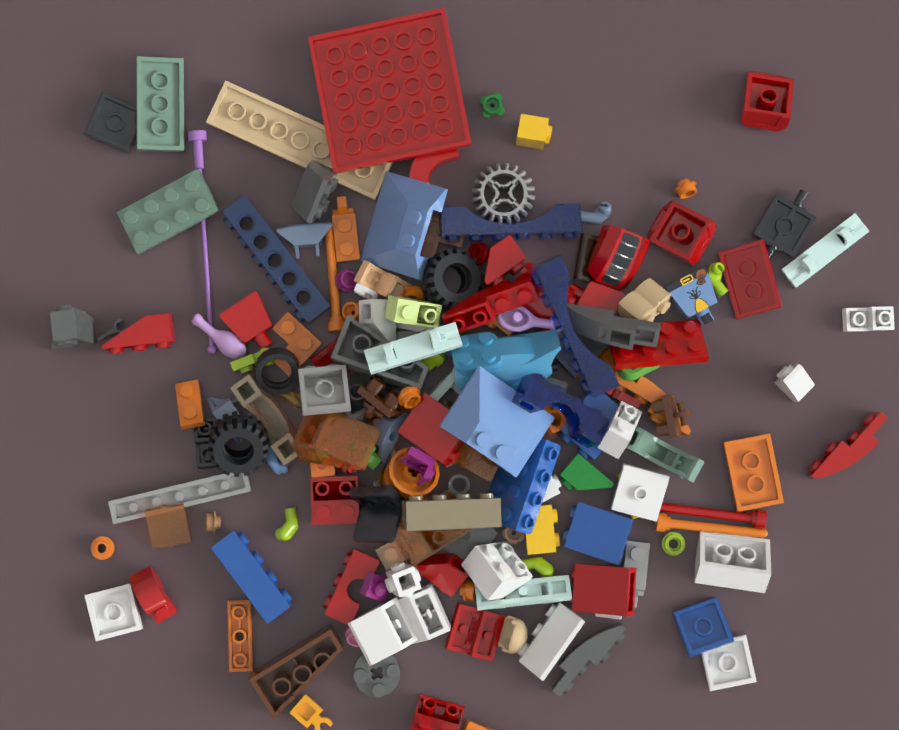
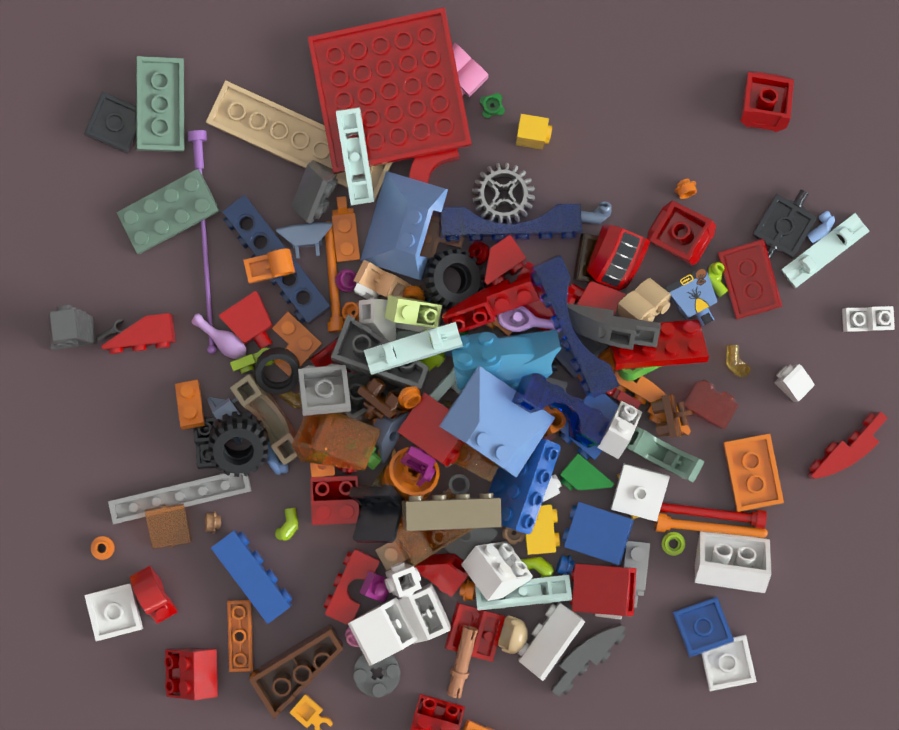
none -> red slope [164,648,218,700]
none -> orange plate [243,249,295,284]
none -> light aqua hinge [336,107,375,205]
none -> nougat pin [447,626,478,698]
none -> bright pink brick [452,43,489,97]
none -> blue plate [556,555,575,575]
none -> clear red brick [684,380,739,430]
none -> clear yellow arm [726,345,751,377]
none -> light blue arm [807,211,835,244]

